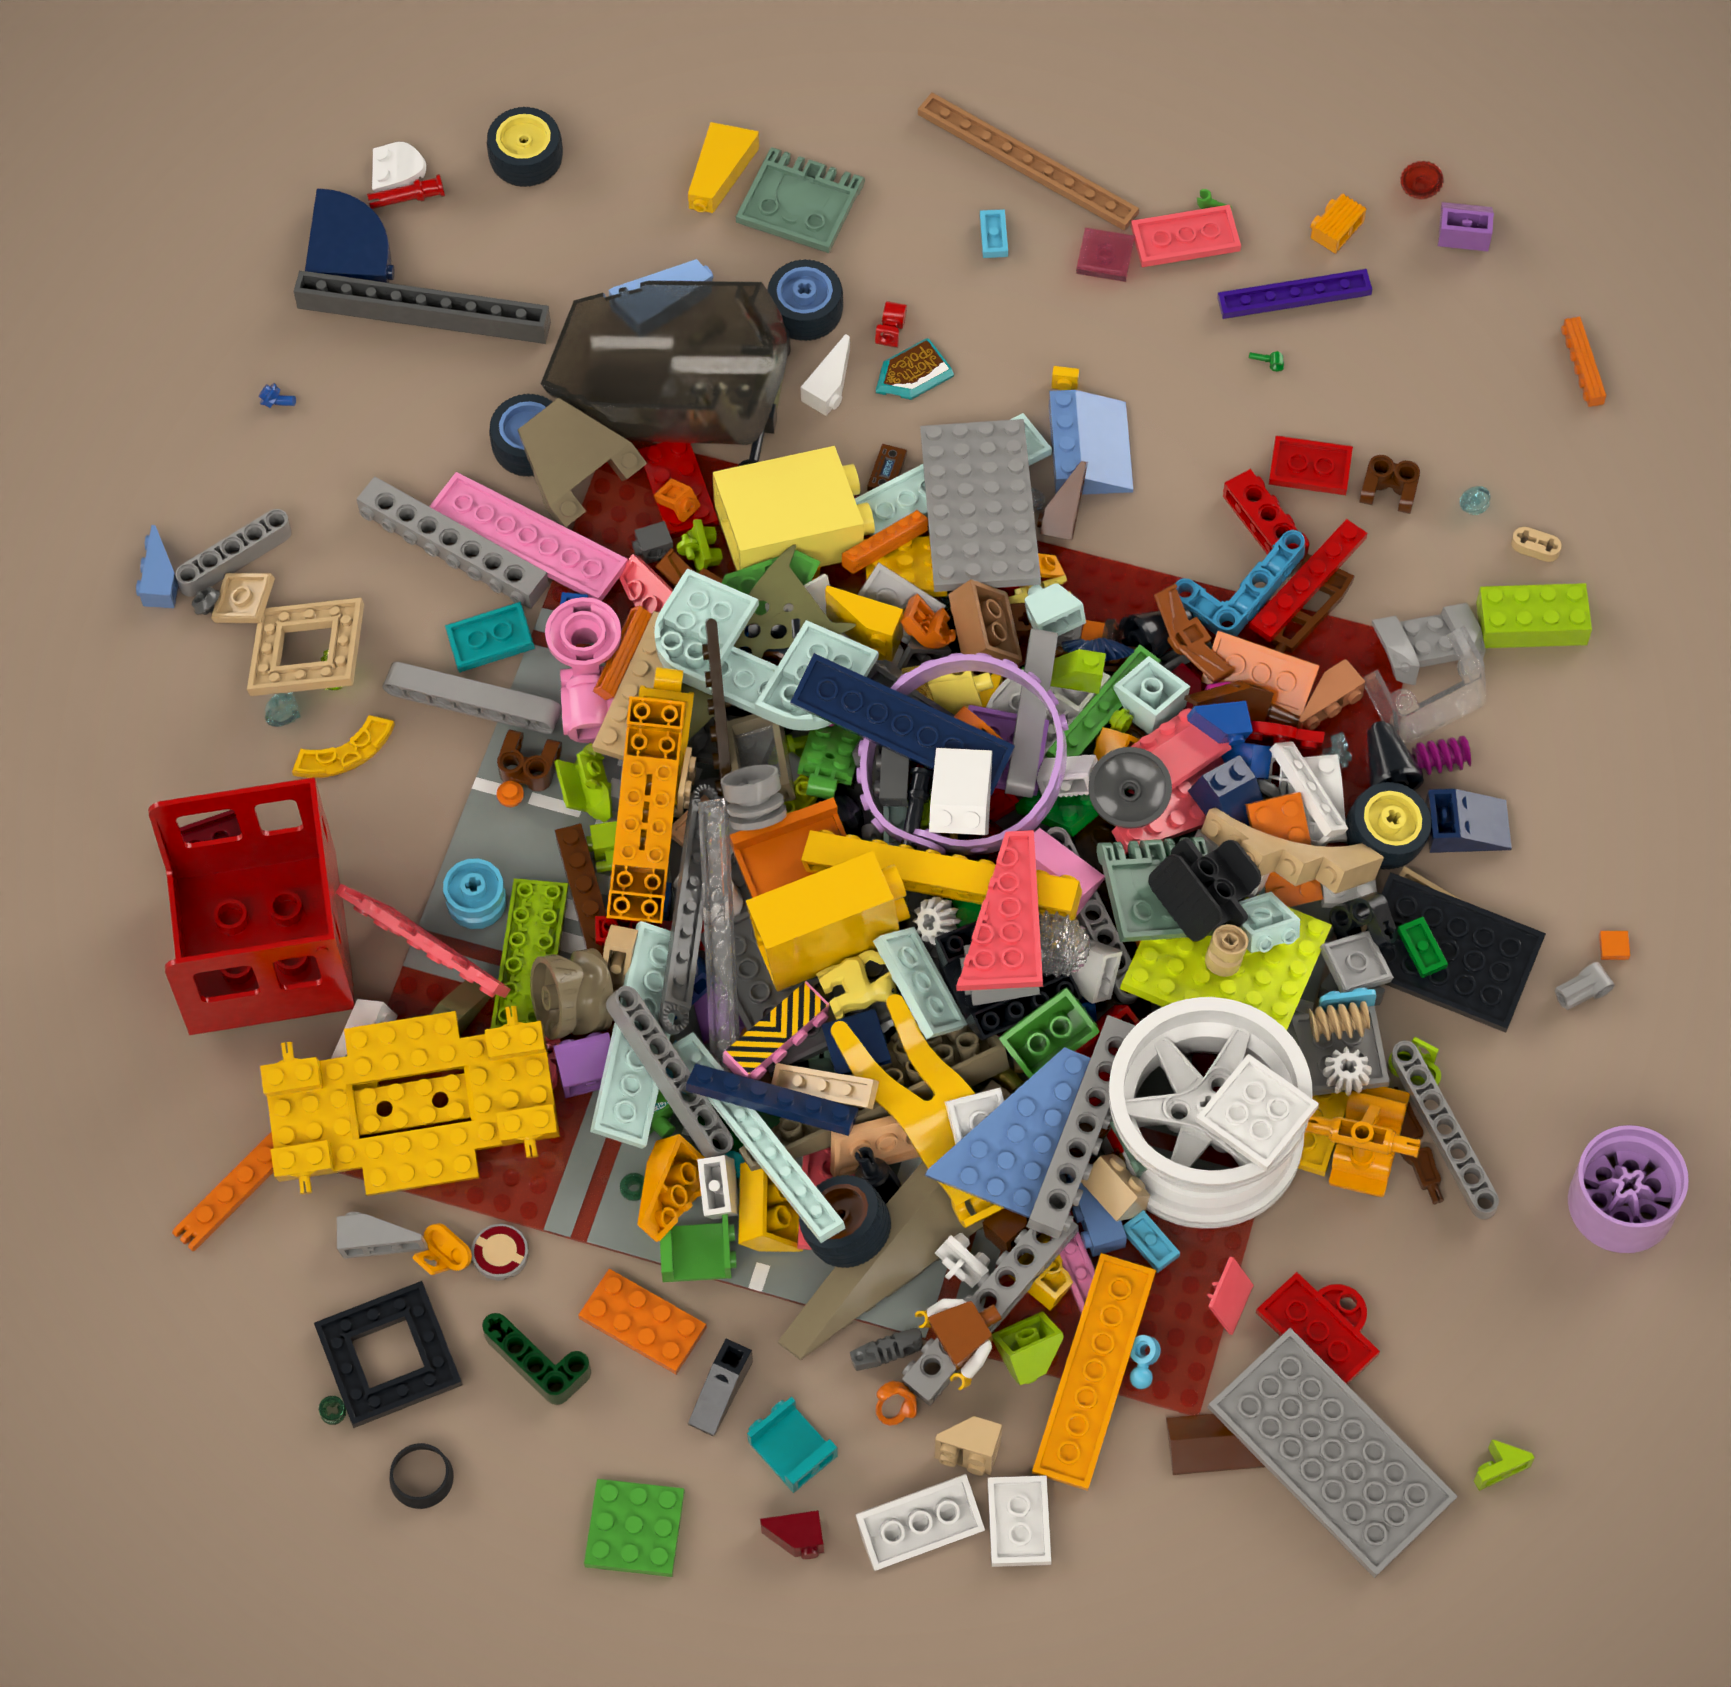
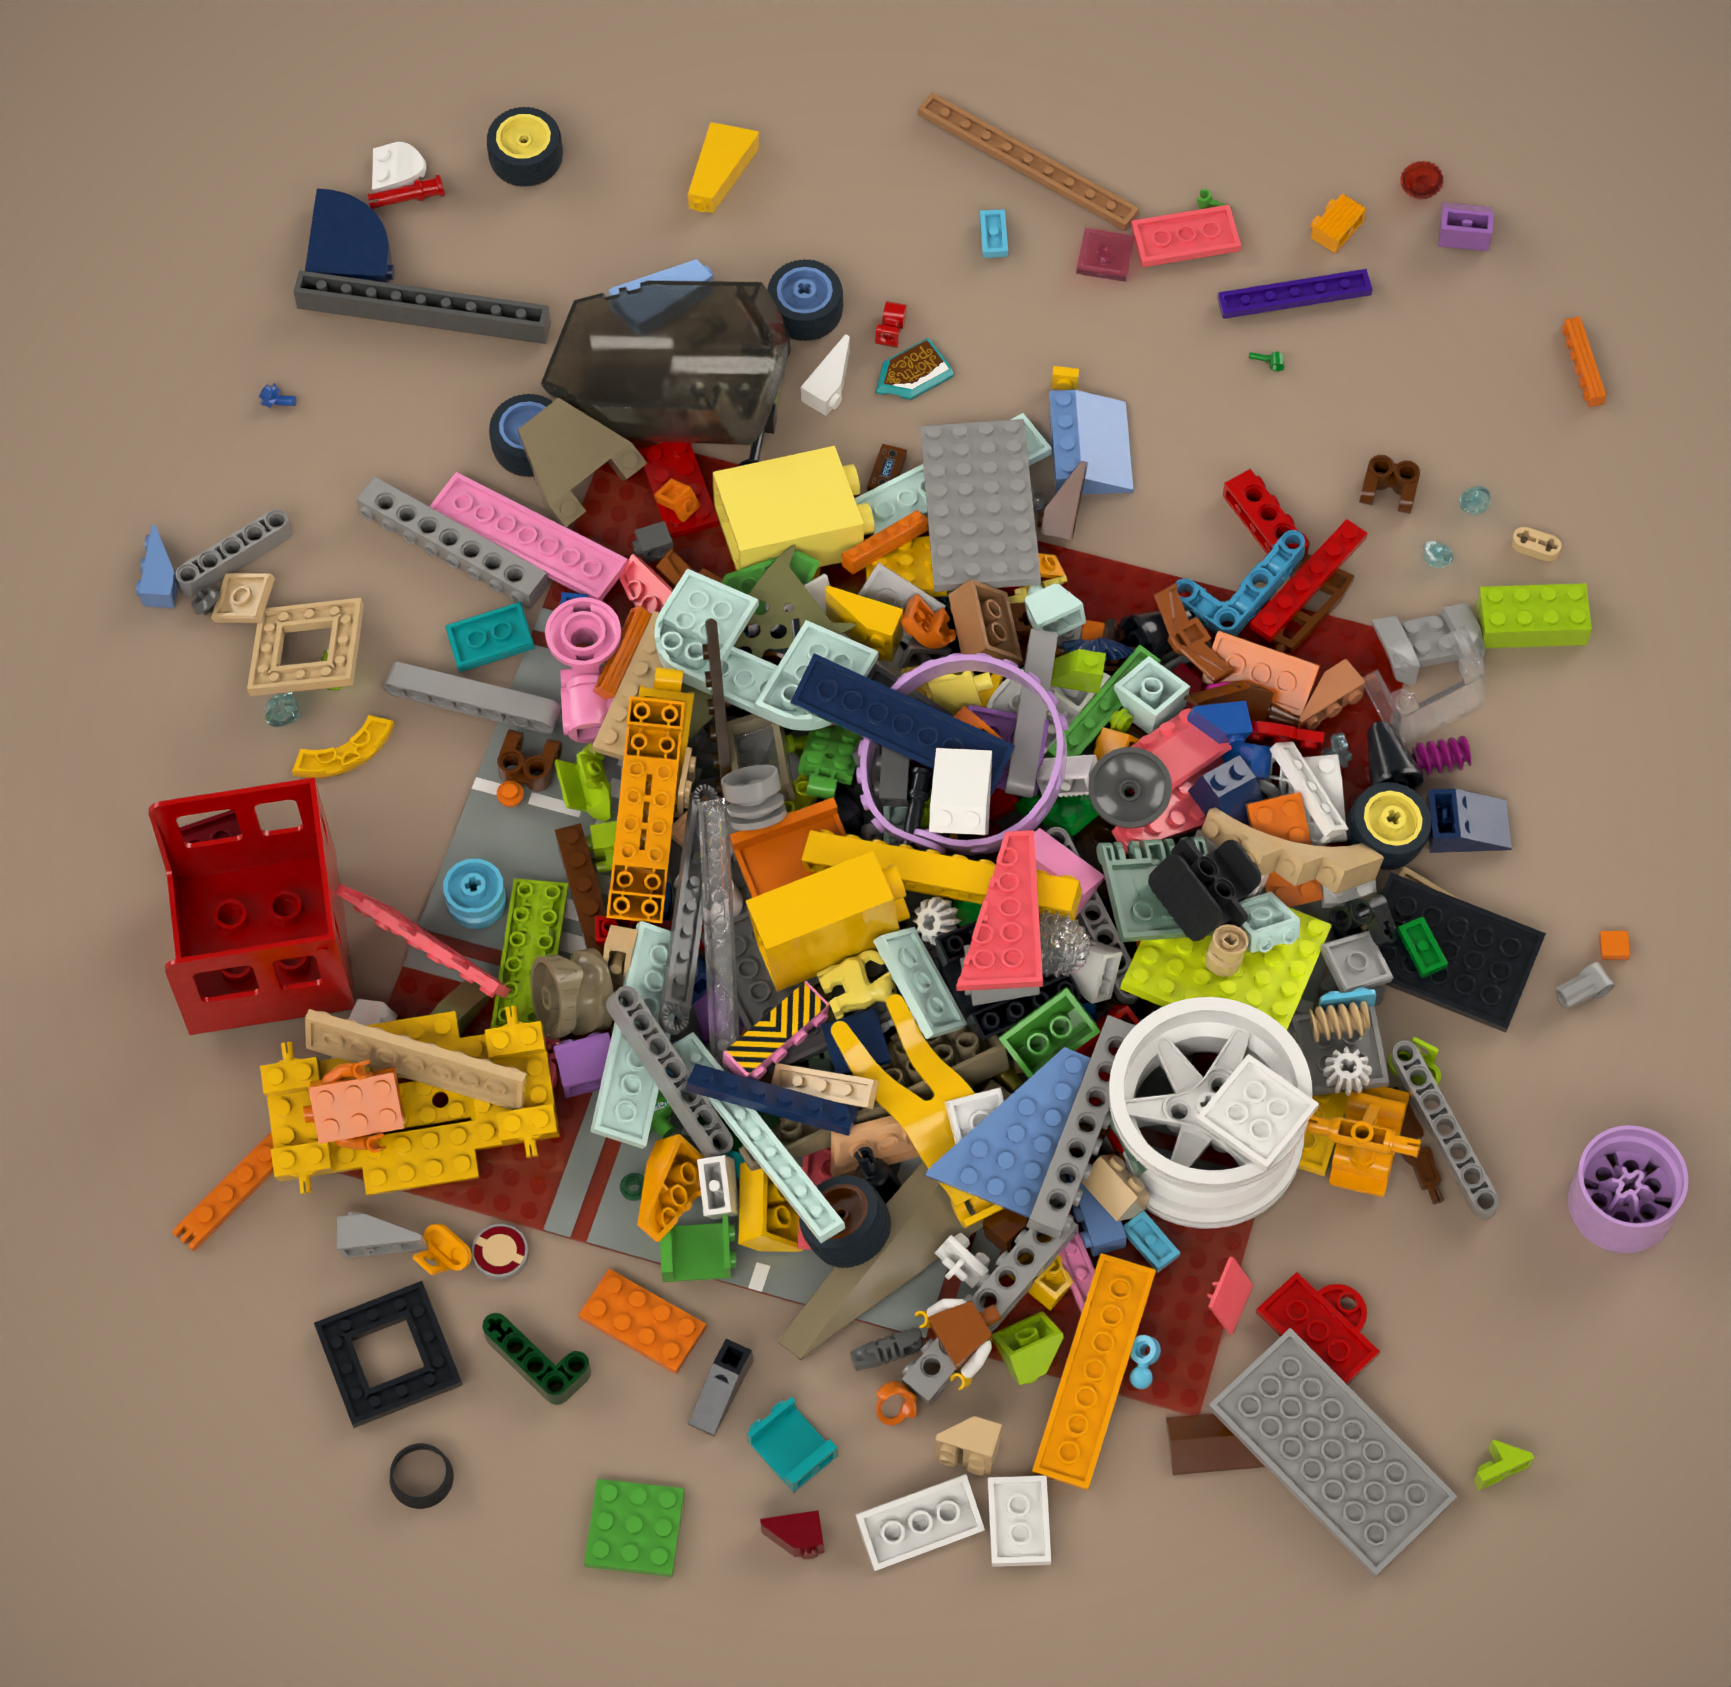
clear green bush [318,1396,346,1425] -> none
lime hips [676,519,723,573] -> none
sand green hinge [736,147,865,253] -> none
red plate [1268,436,1353,496] -> none
none -> orange torso [303,1059,406,1153]
none -> tan plate [305,1009,526,1110]
none -> clear light blue hat [1423,541,1453,568]

